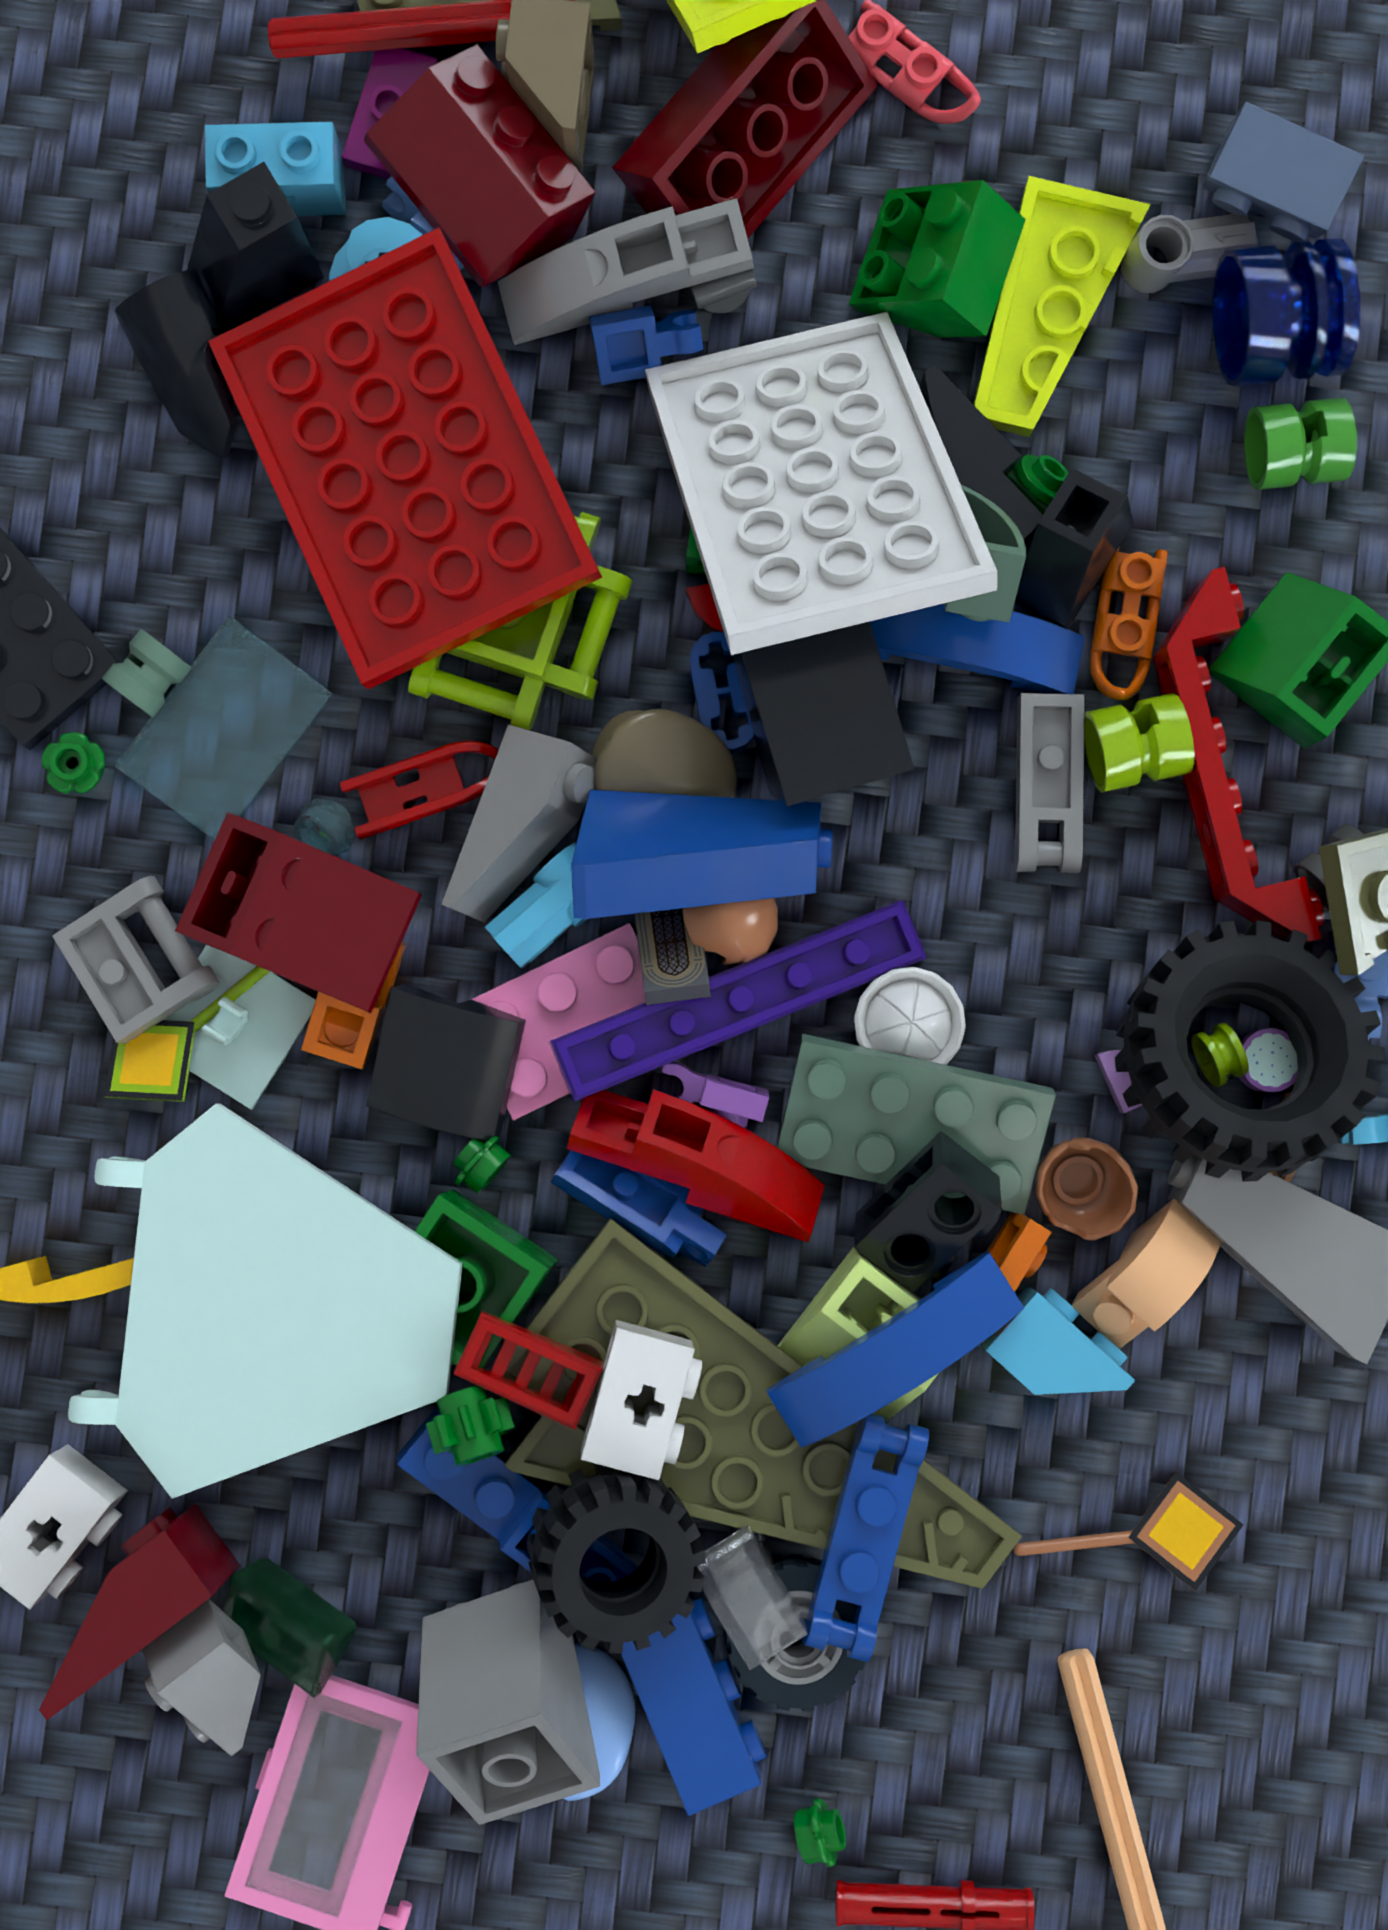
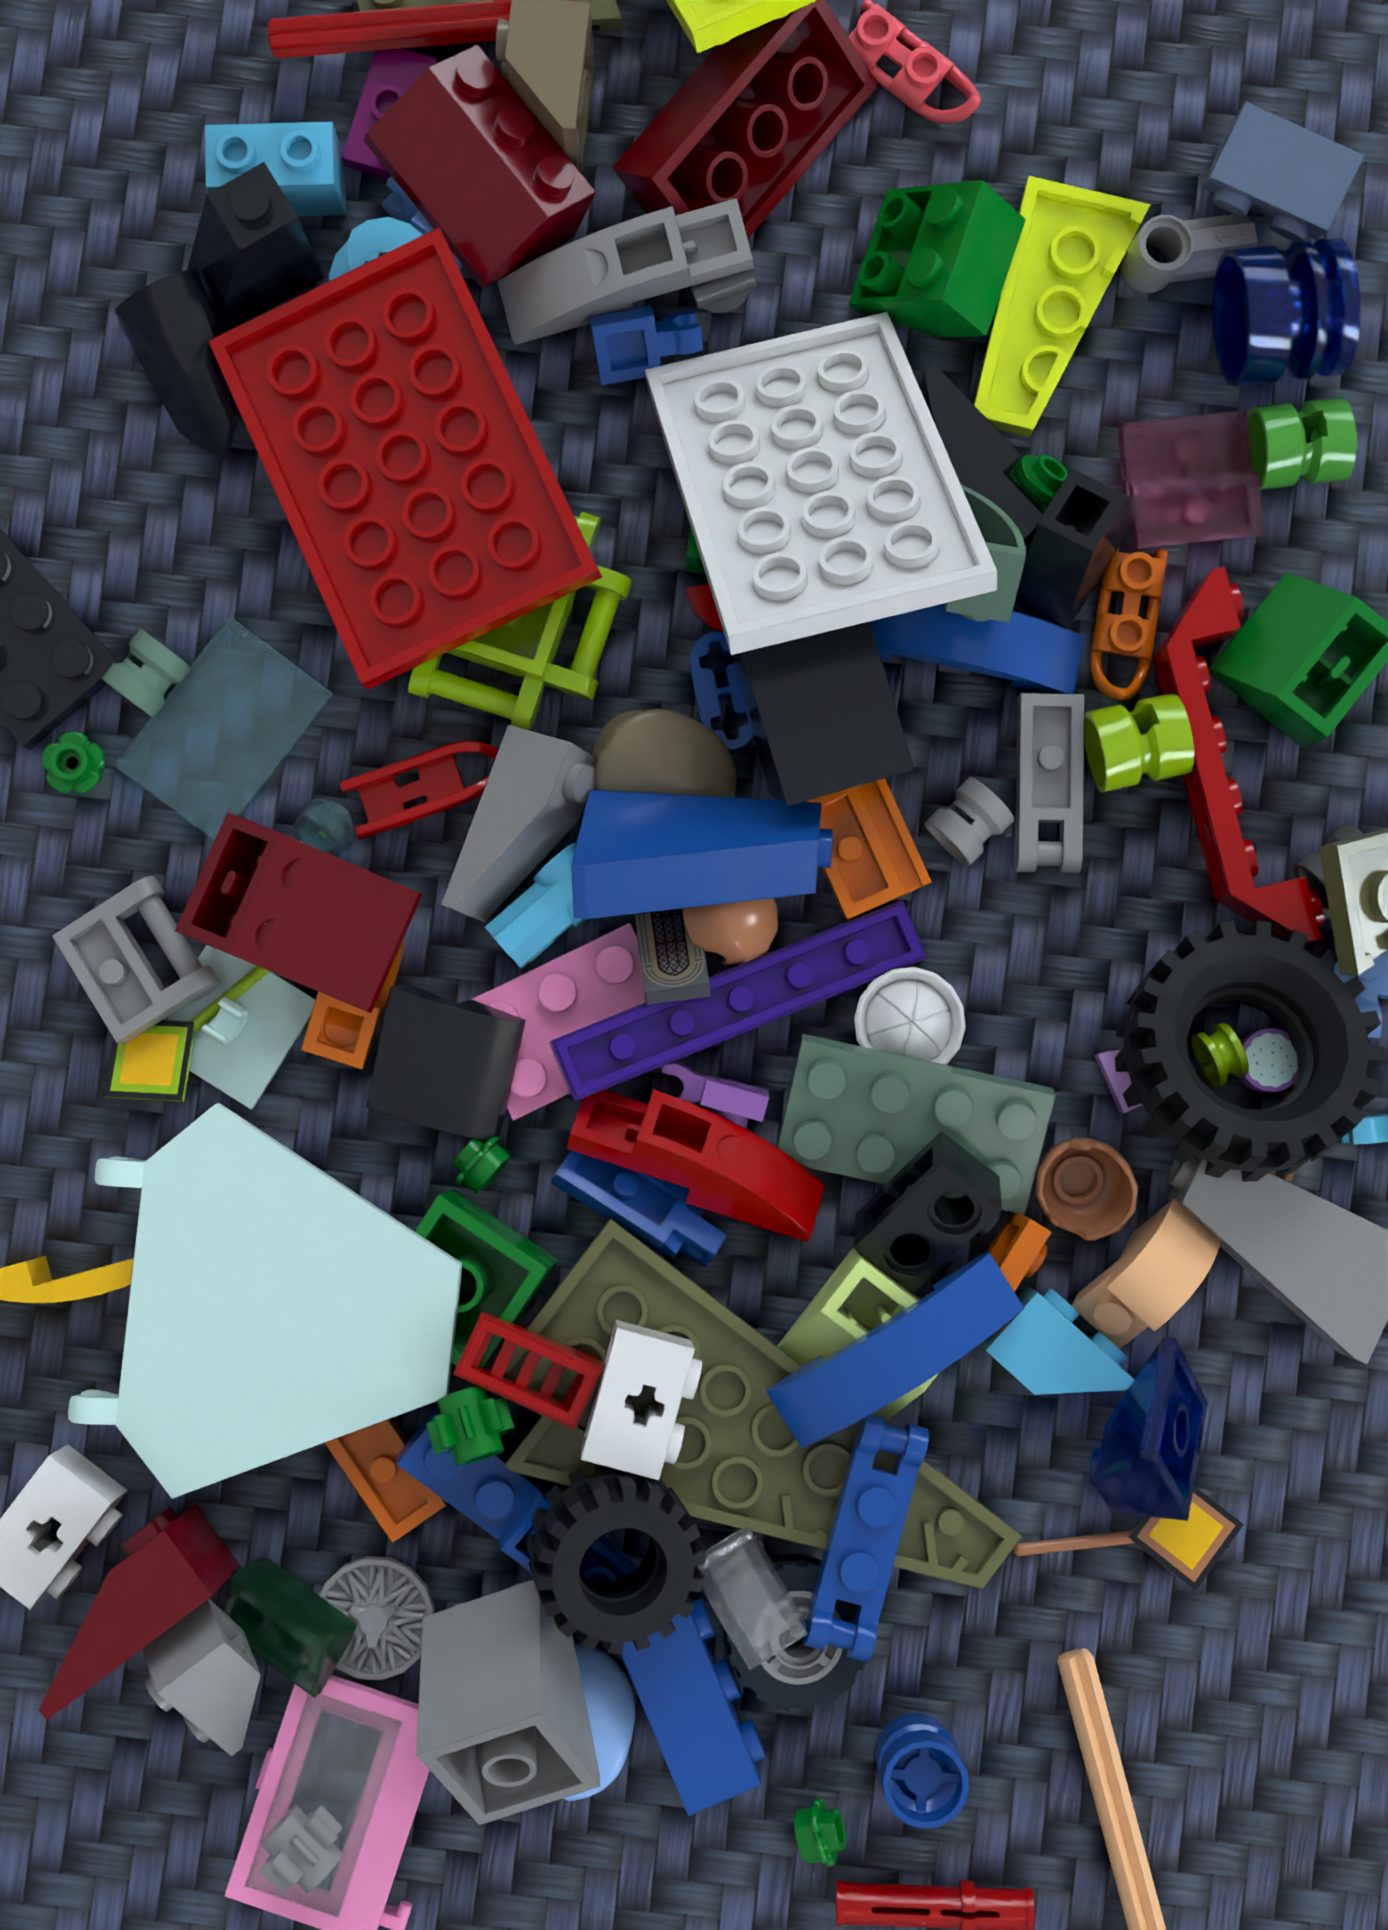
none -> light grey gear [260,1805,343,1894]
none -> light grey wheel [313,1556,435,1680]
none -> orange plate [324,1417,448,1543]
none -> orange plate [804,778,932,921]
none -> blue wheel [874,1713,969,1829]
none -> light grey wheel [924,777,1014,866]
none -> clear blue slope [1090,1338,1208,1521]
none -> clear pink slope [1117,410,1263,549]

